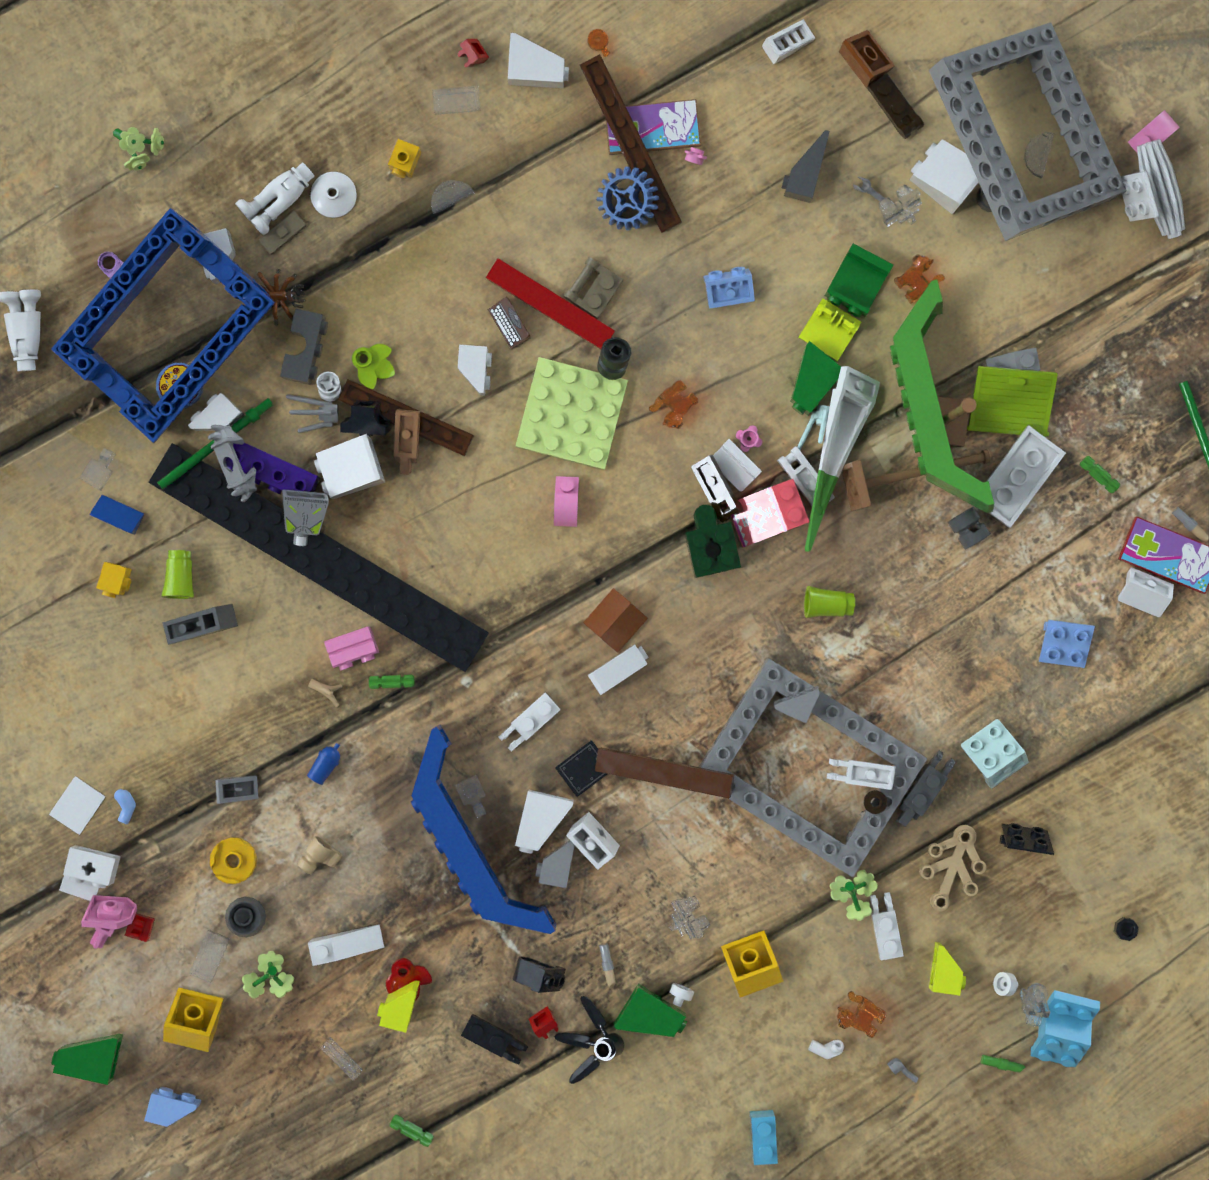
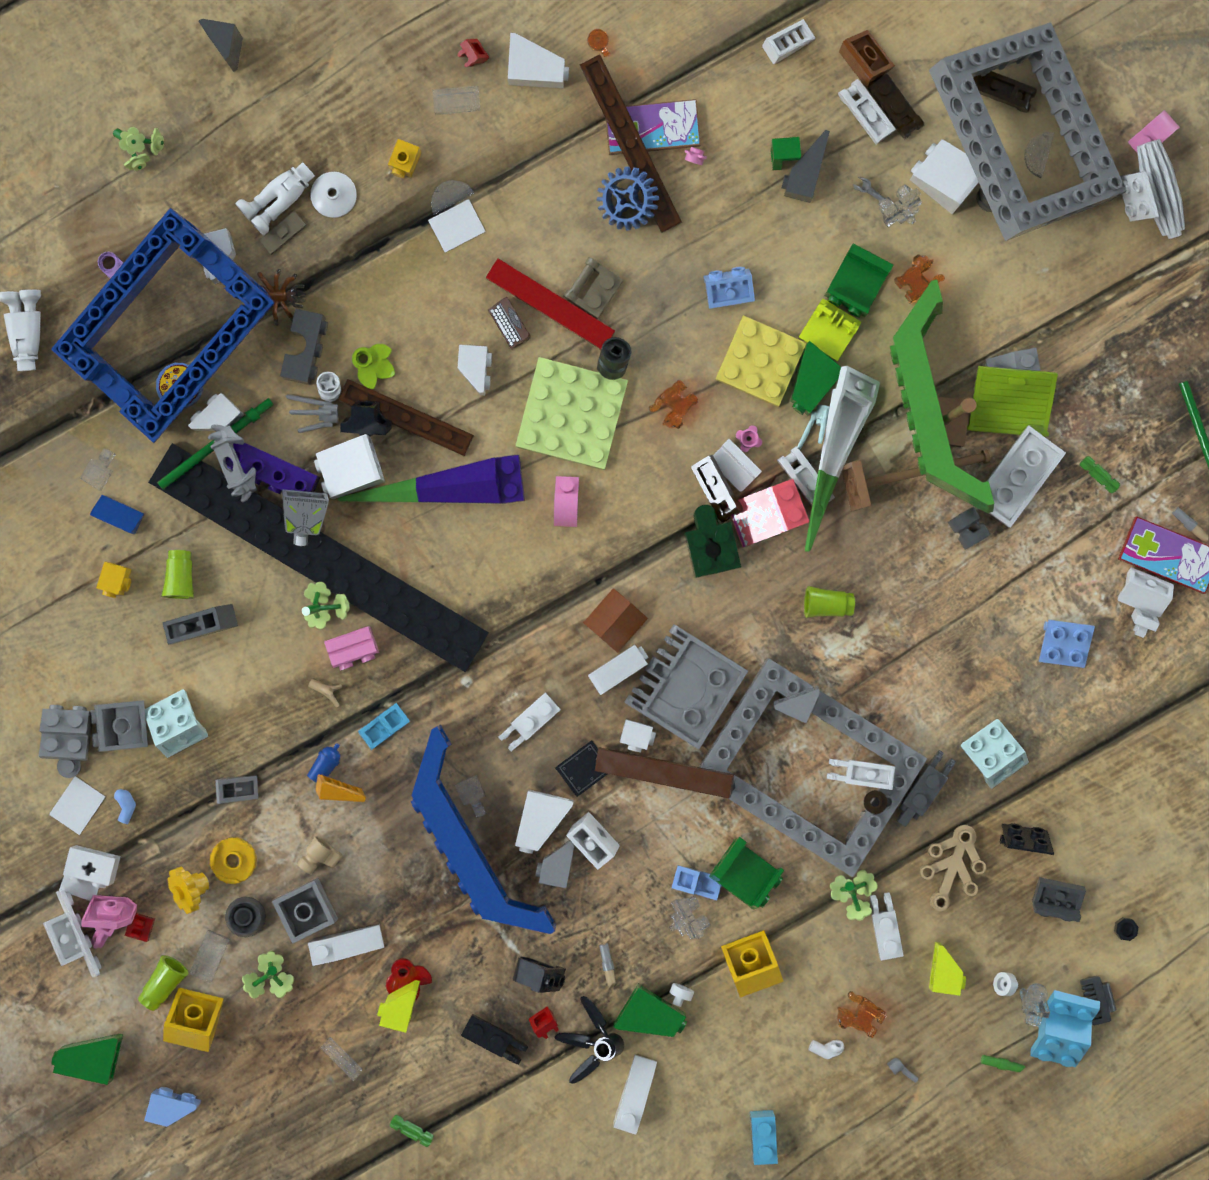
bright green axle [369,675,415,689] -> none
medium nougat hinge [394,409,420,475] -> none
none -> light grey plate [39,705,92,761]
none -> white bracket [43,889,101,977]
none -> light grey plate [57,759,81,778]
none -> light grey plate [90,700,148,752]
none -> lime plant [138,955,189,1011]
none -> light aqua bracket [145,690,208,758]
none -> yellow plant [167,866,209,914]
none -> dark grey slope [198,19,243,72]
none -> light grey brick [272,878,338,944]
none -> yellowish green plant [302,582,349,629]
none -> light orange slope [315,774,366,802]
none -> dark purple plate [337,455,525,504]
none -> medium azure slope [358,703,410,750]
none -> white sticker [428,199,486,252]
none -> white slope [614,1054,657,1135]
none -> white brick [620,719,656,753]
none -> light grey hinge [625,624,748,749]
none -> light blue slope [671,865,721,900]
none -> green panel [709,837,784,910]
none -> light yellow plate [715,315,806,407]
none -> green panel [770,137,801,171]
none -> white plate [838,79,896,145]
none -> dark brown plate [973,71,1037,113]
none -> dark grey bracket [1032,877,1086,922]
none -> dark grey piece [1080,976,1117,1026]
none -> white tile [1131,608,1160,638]

